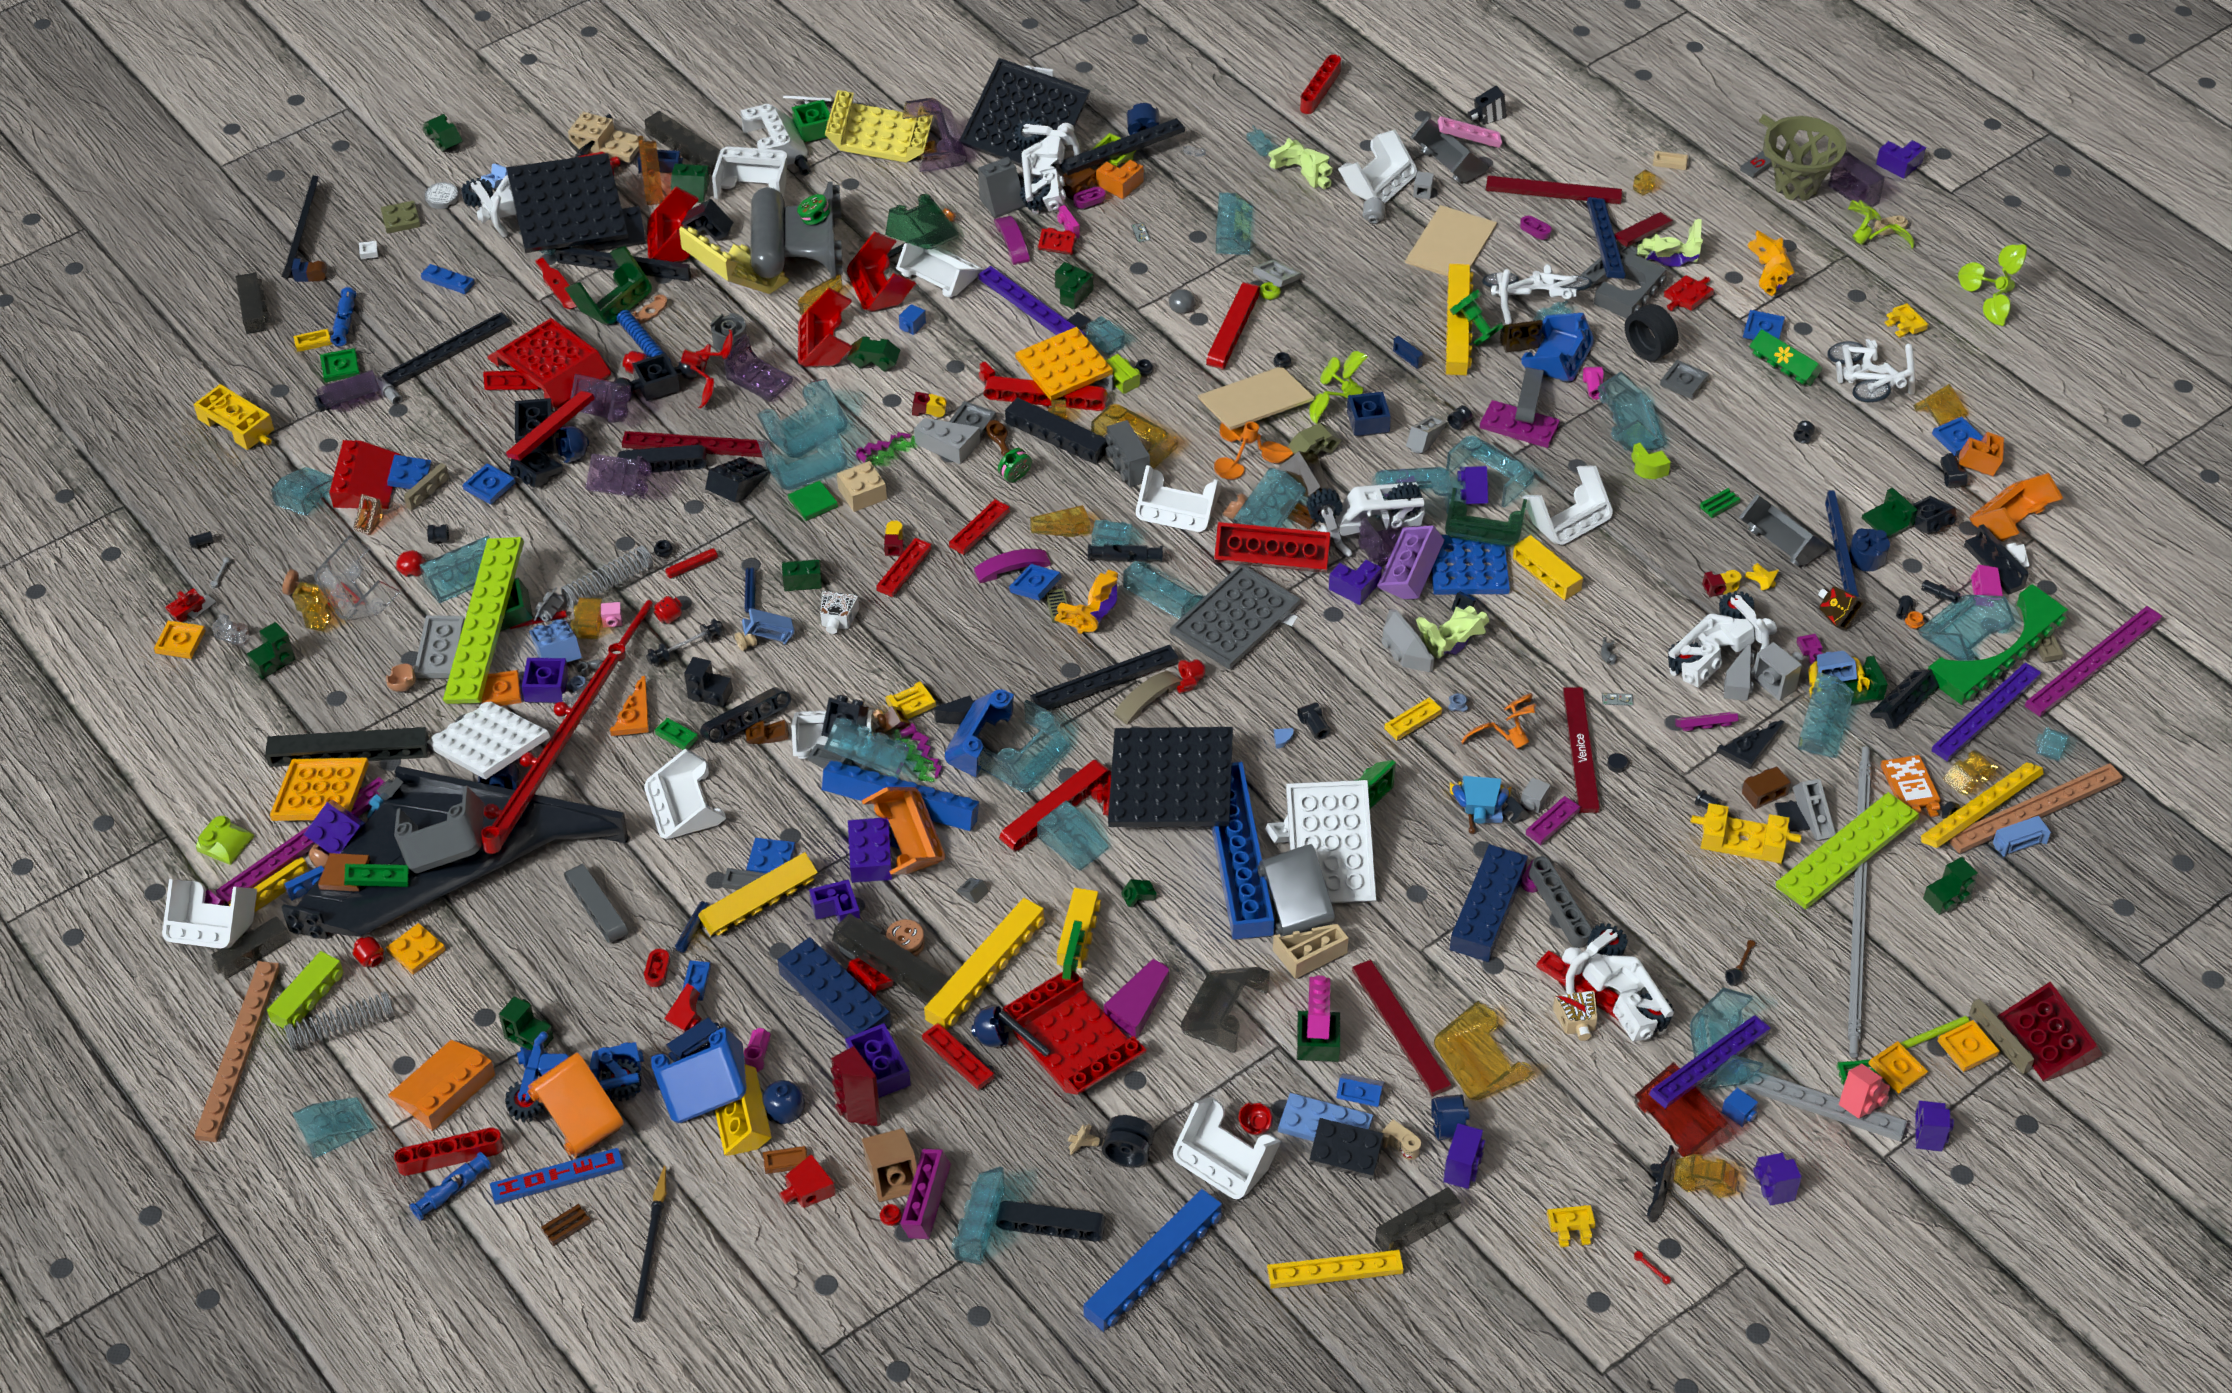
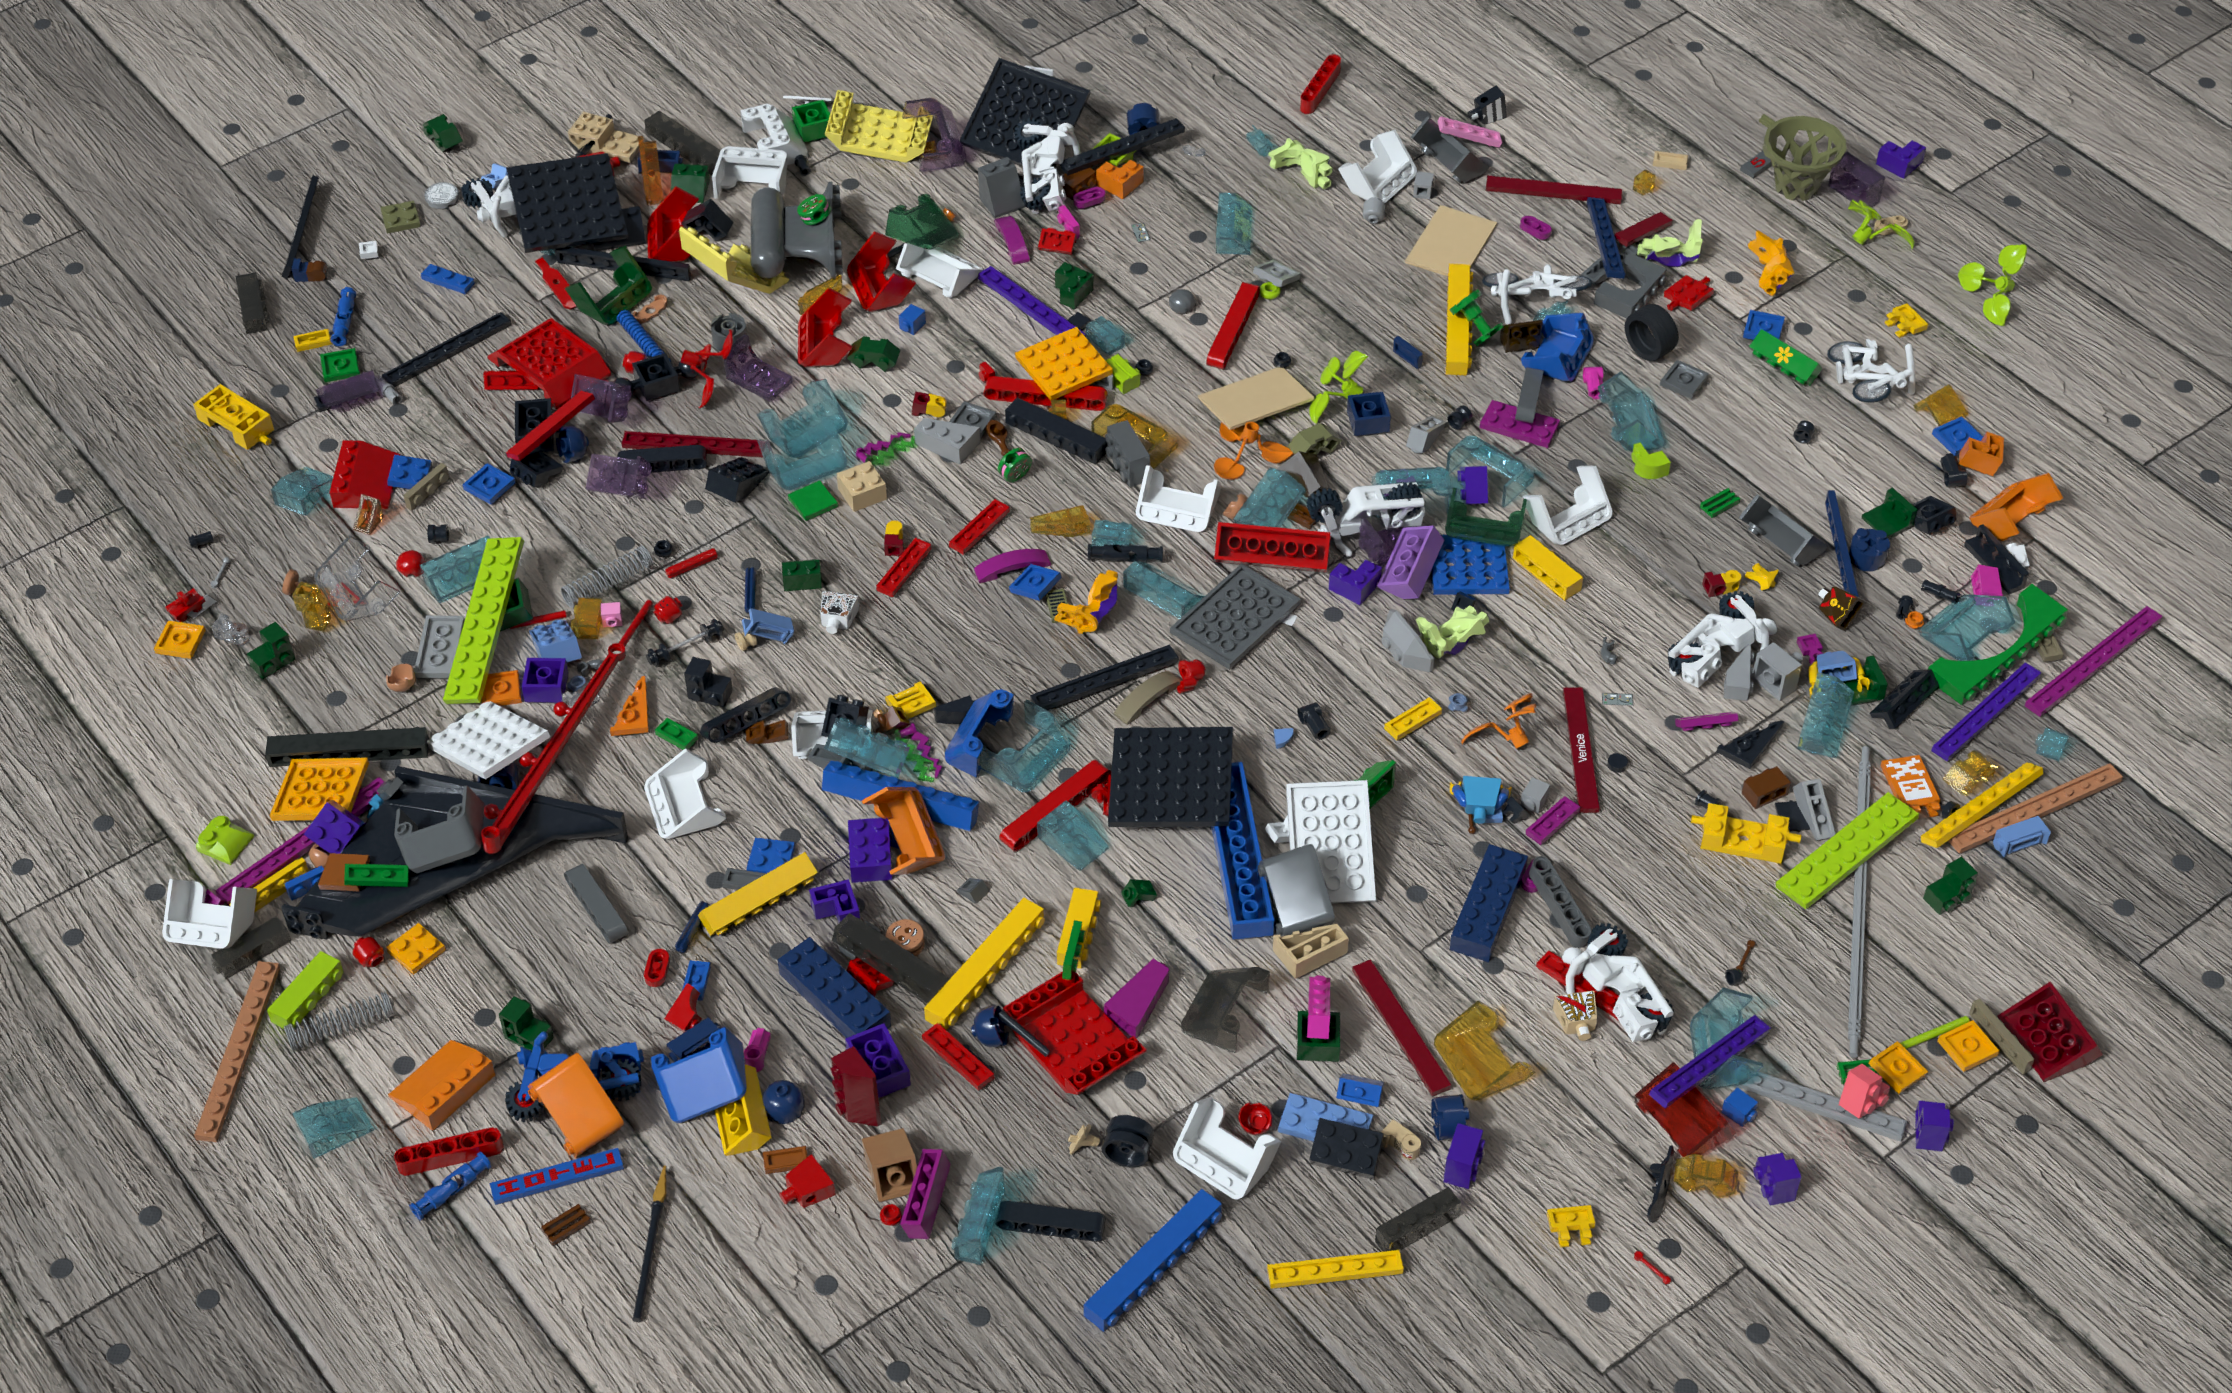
light grey hinge [534,587,565,622] -> none

